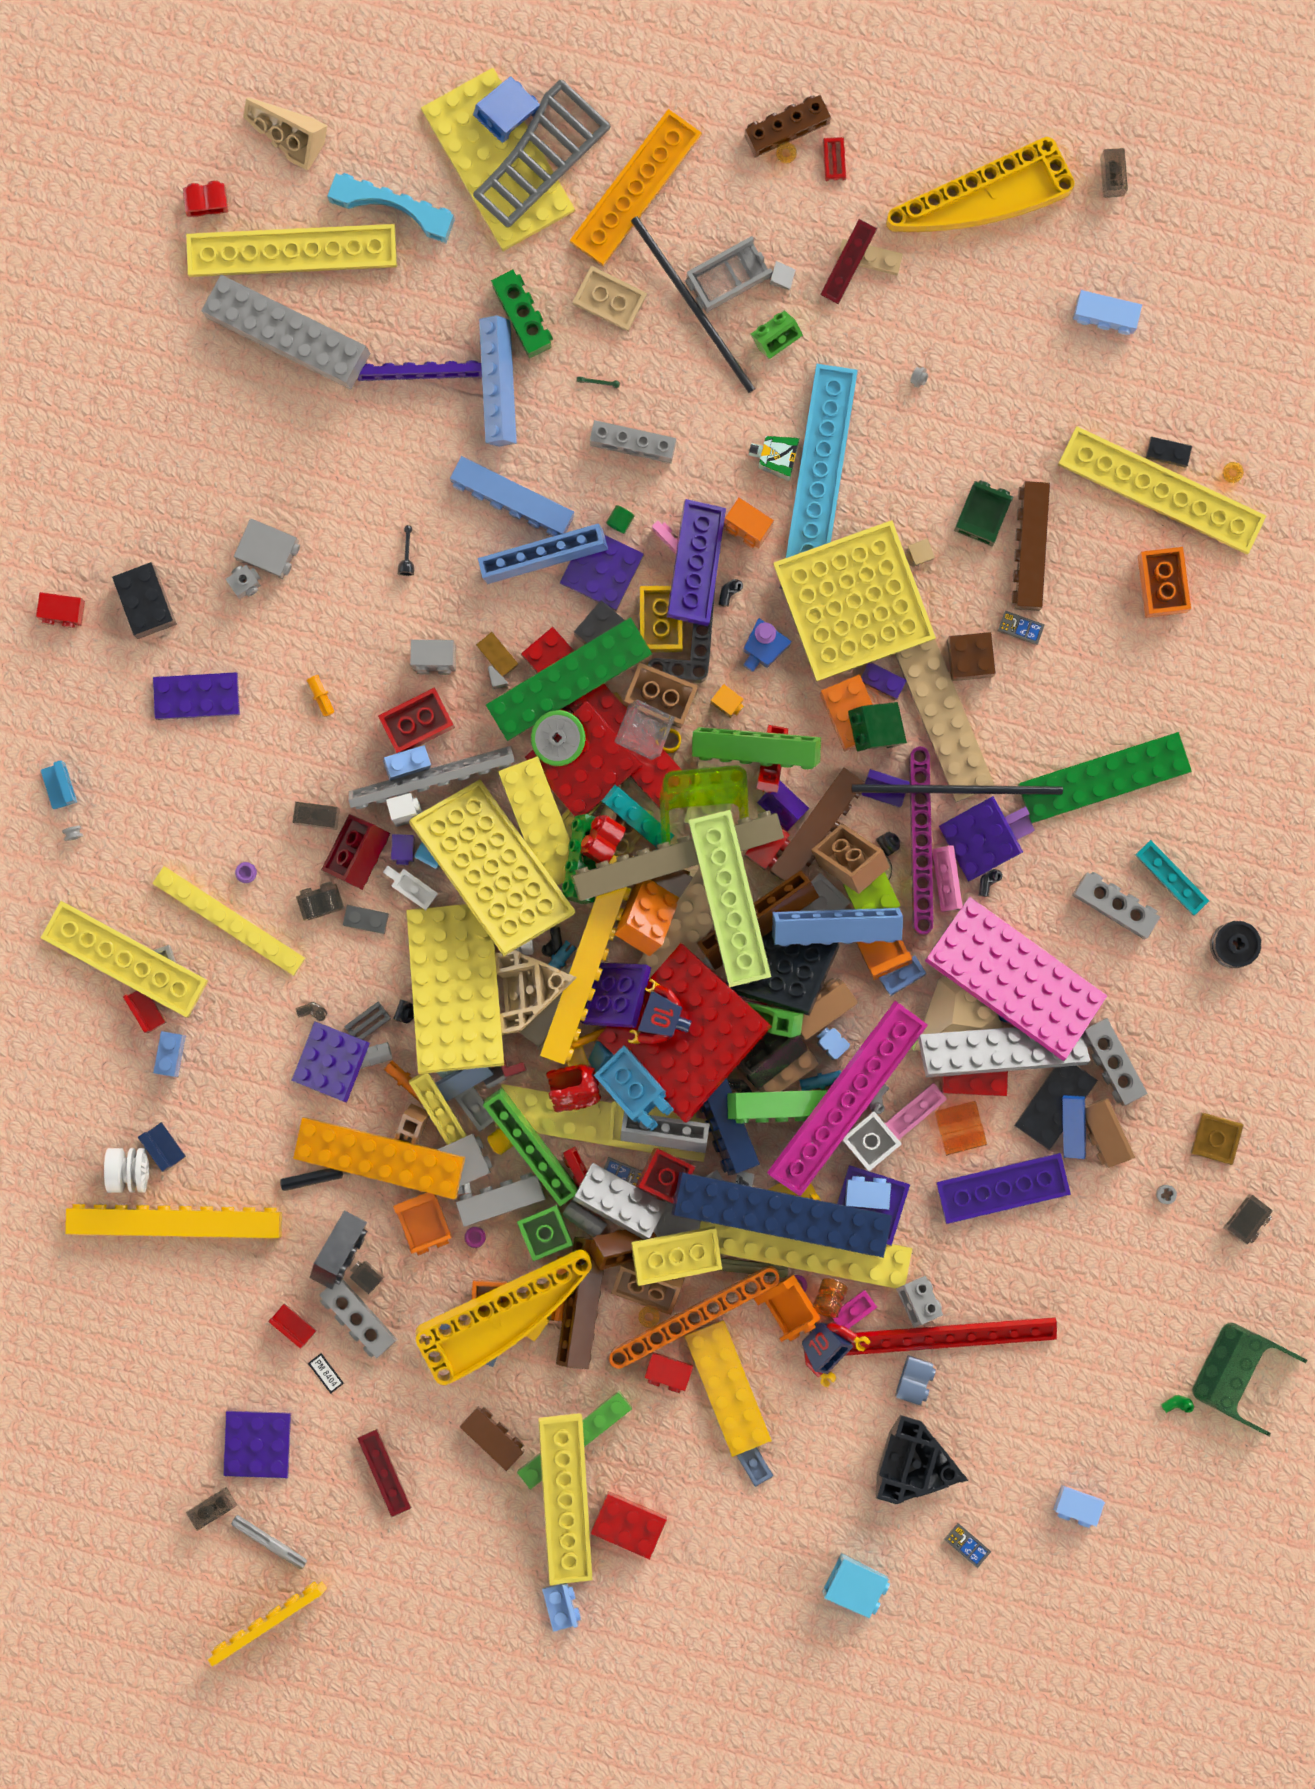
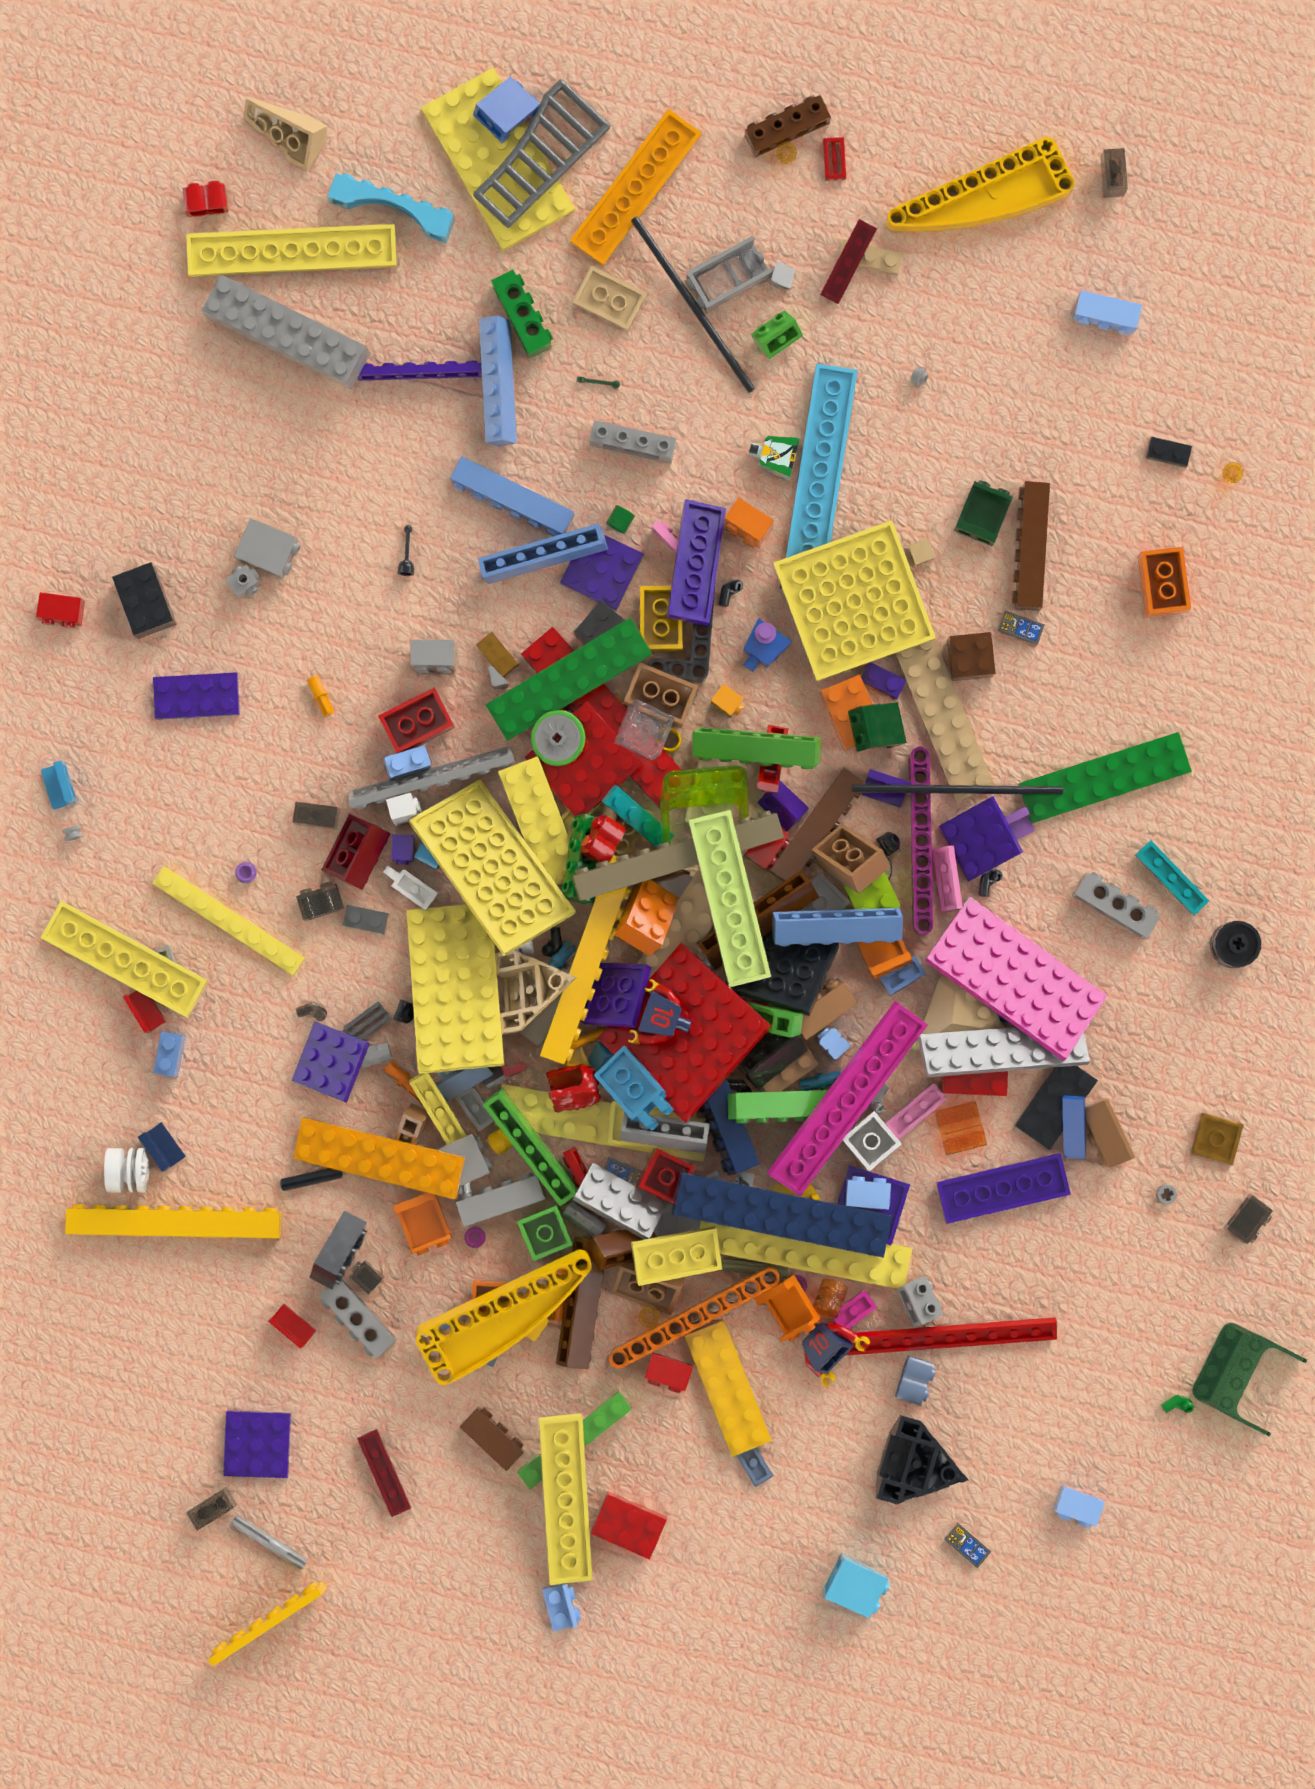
sticker [308,1353,344,1394] -> none
light yellow plate [1058,426,1266,554] -> none
light grey brick [1082,1018,1148,1106] -> none

